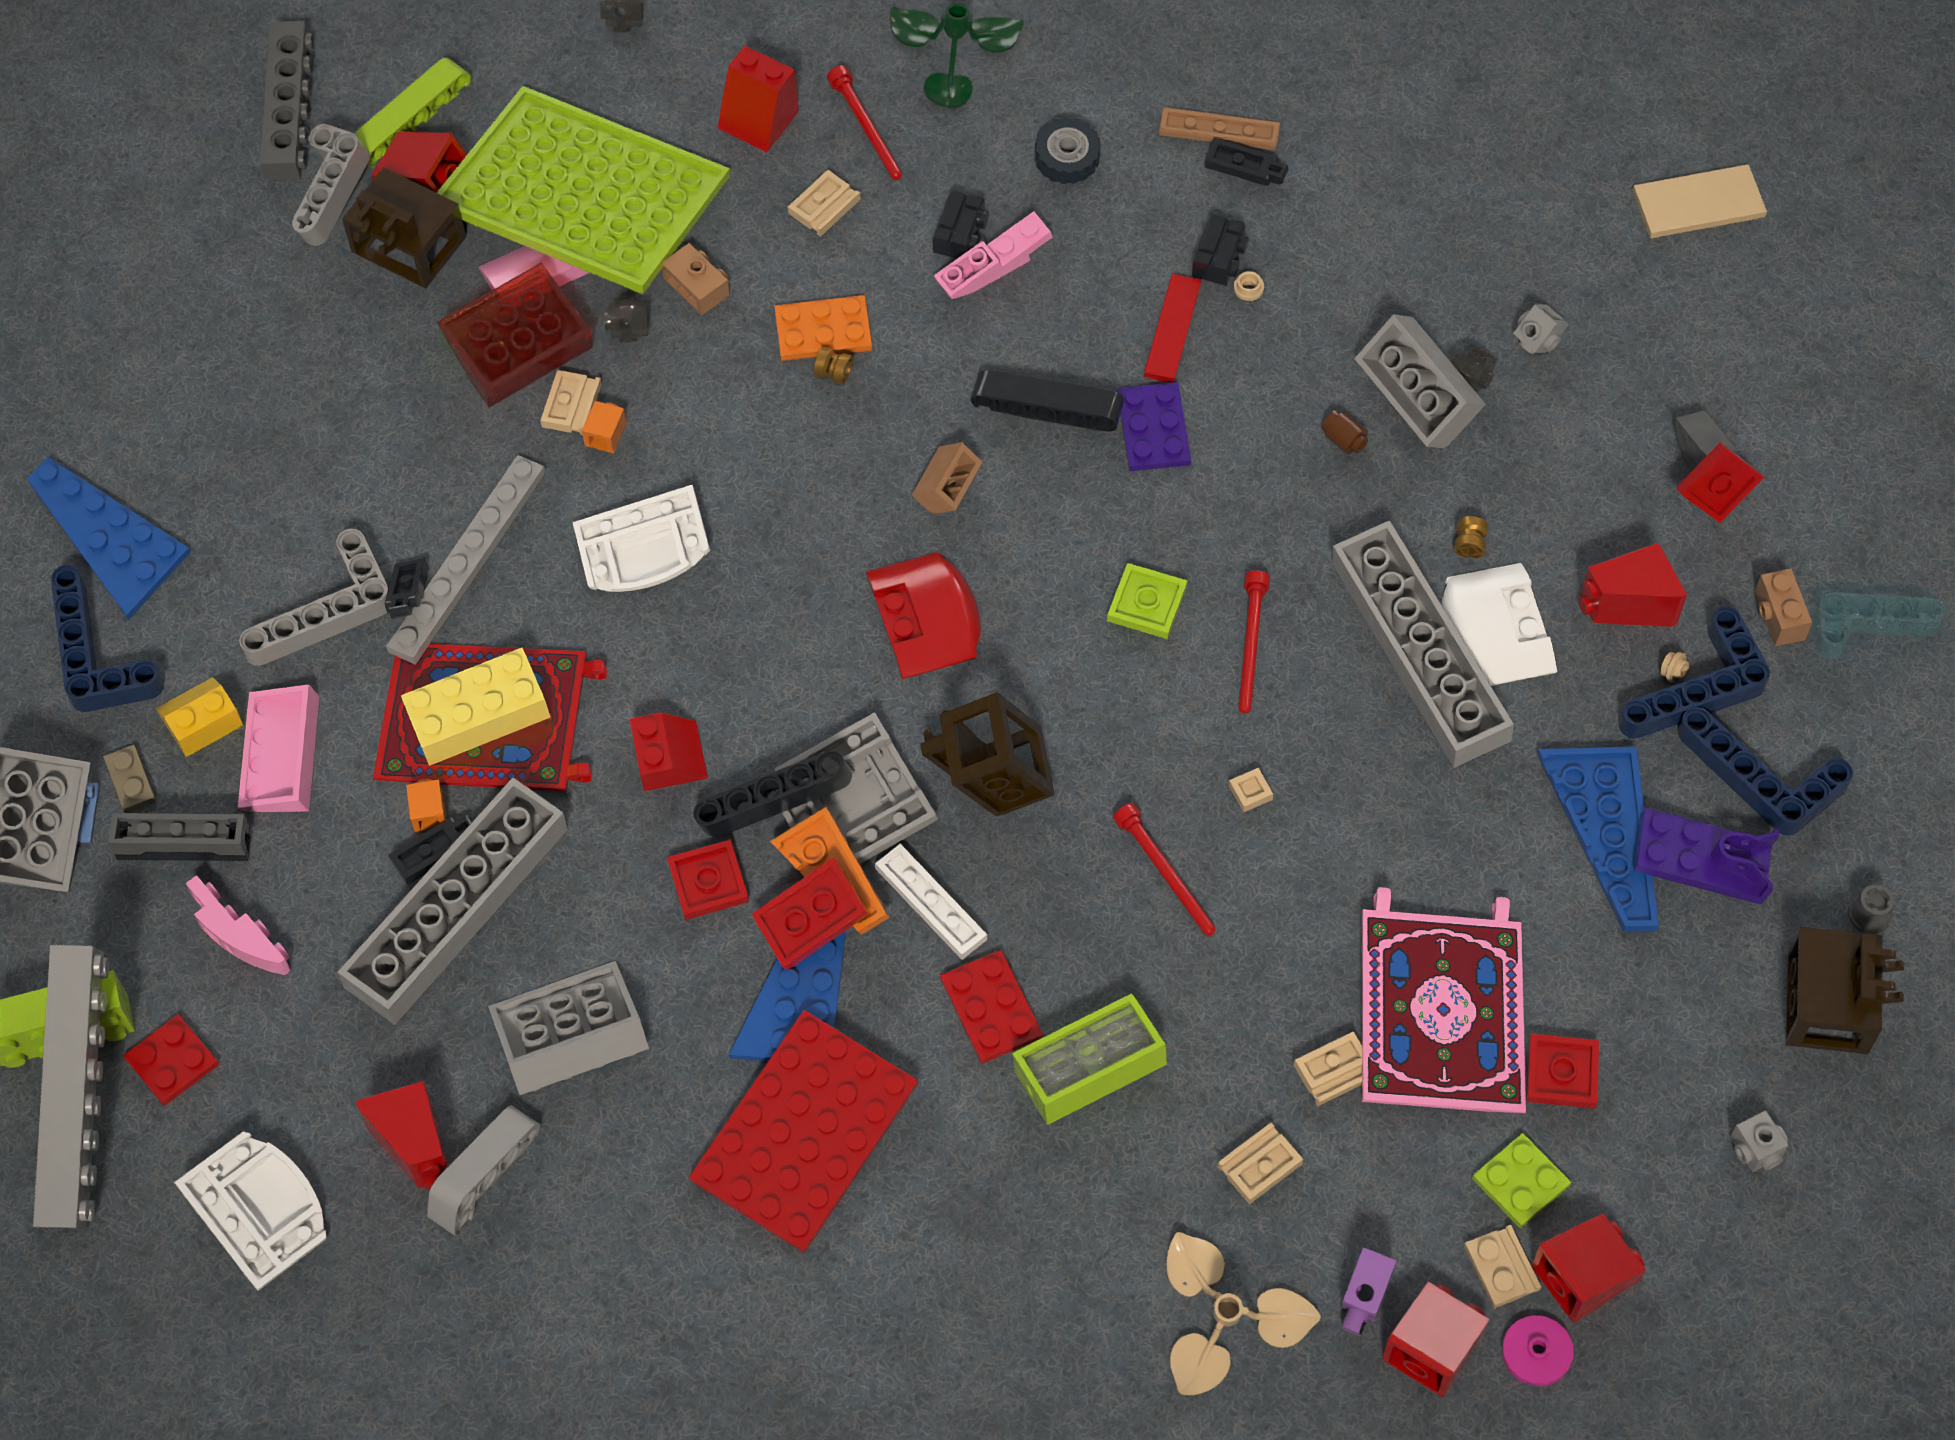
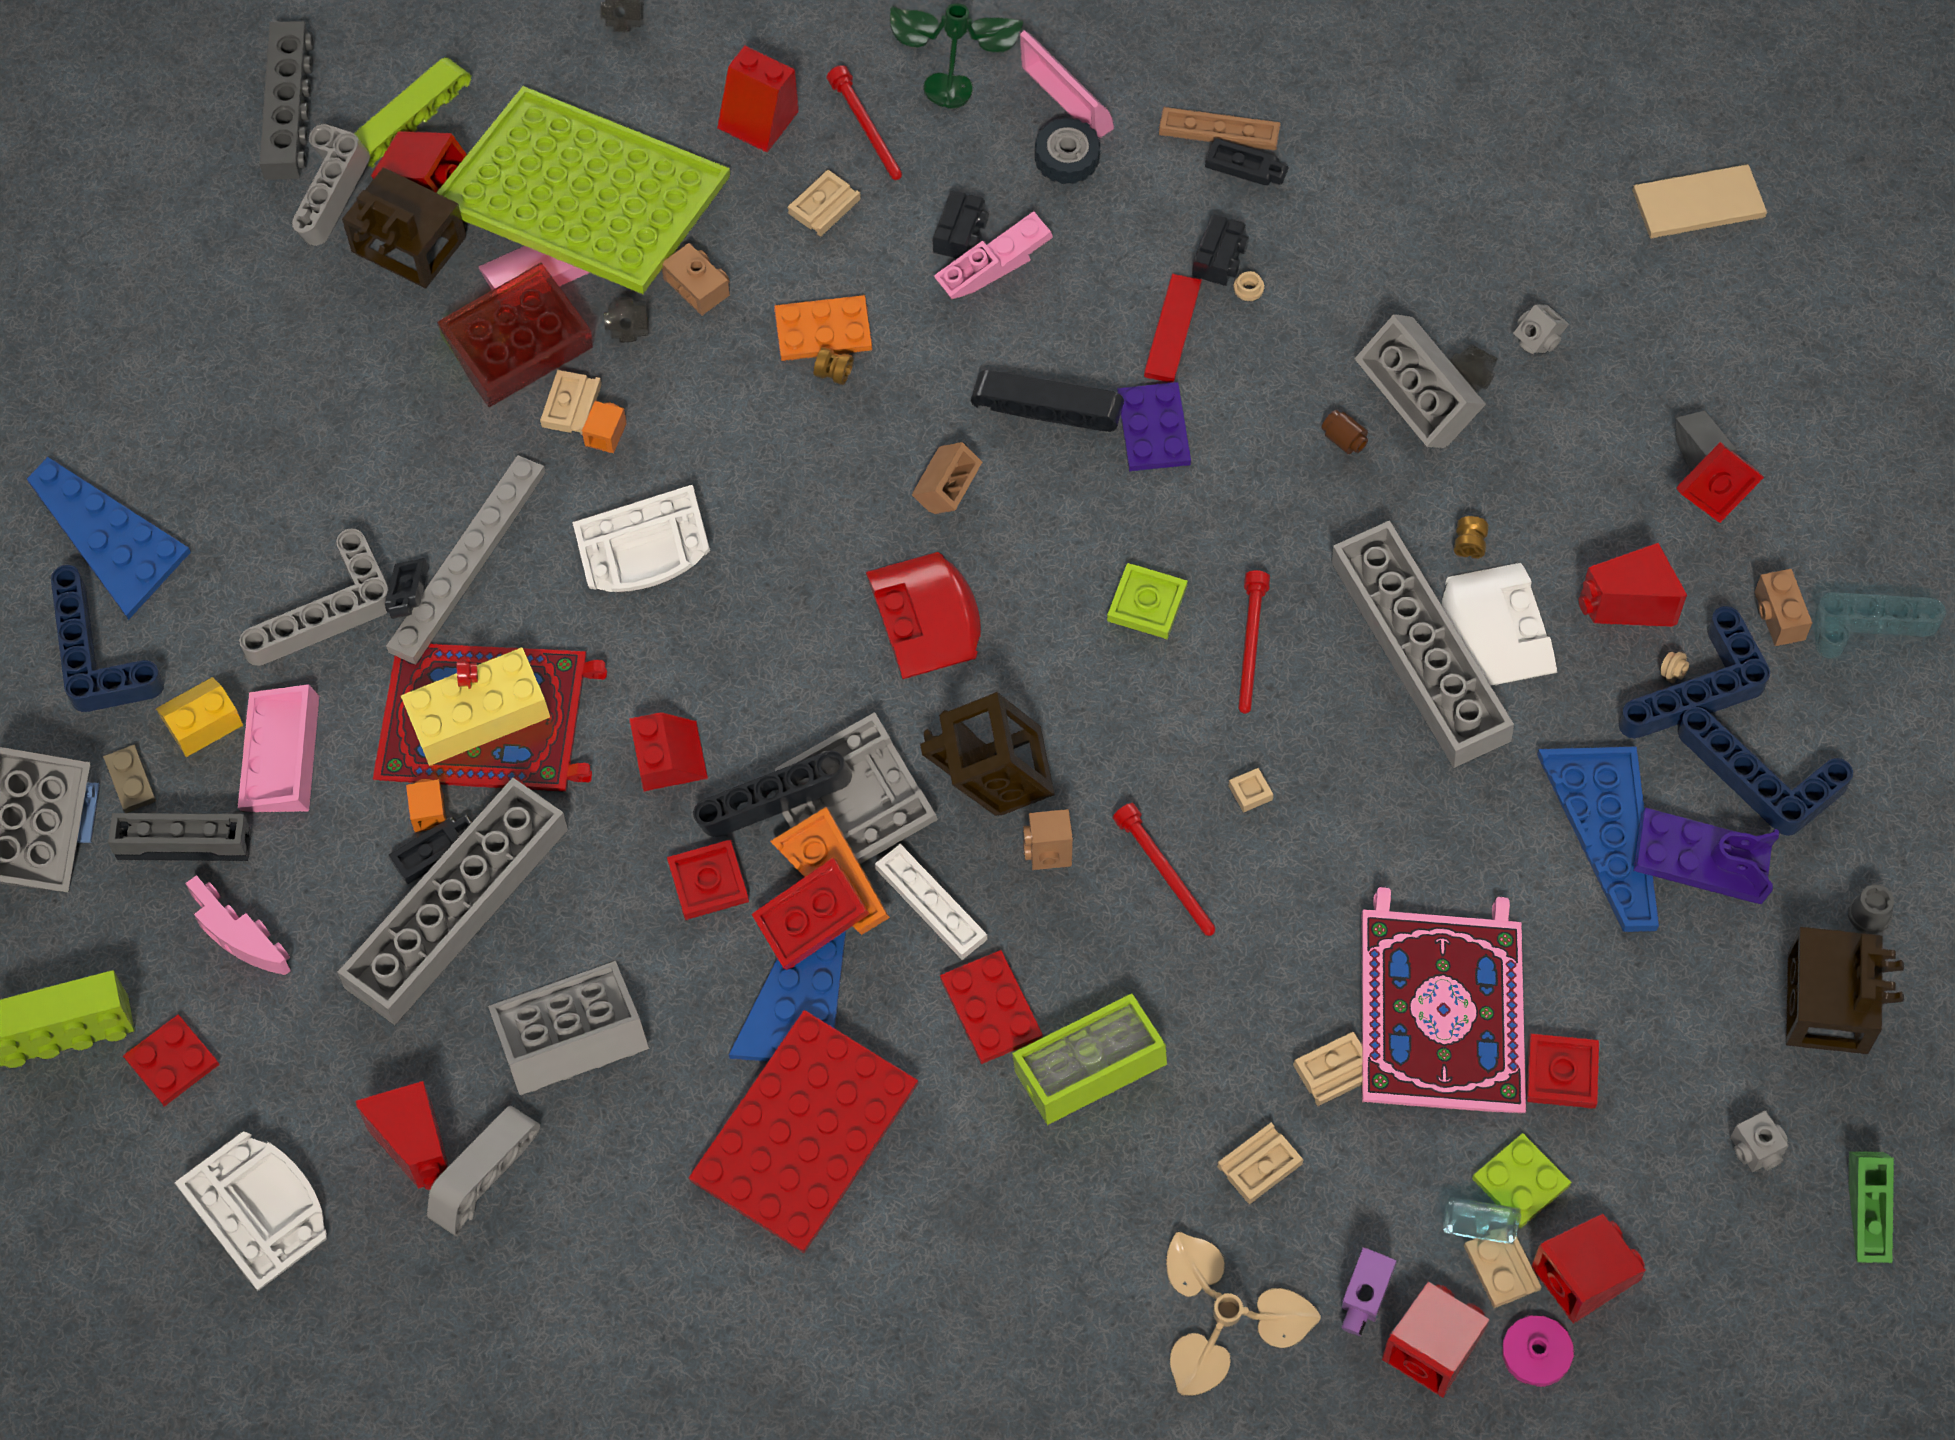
light grey brick [33,945,109,1228] -> none
none -> red plate [457,657,478,689]
none -> bright pink slope [1020,30,1114,138]
none -> medium nougat brick [1023,809,1073,870]
none -> clear light blue brick [1444,1197,1521,1244]
none -> bright green slope [1849,1152,1894,1263]

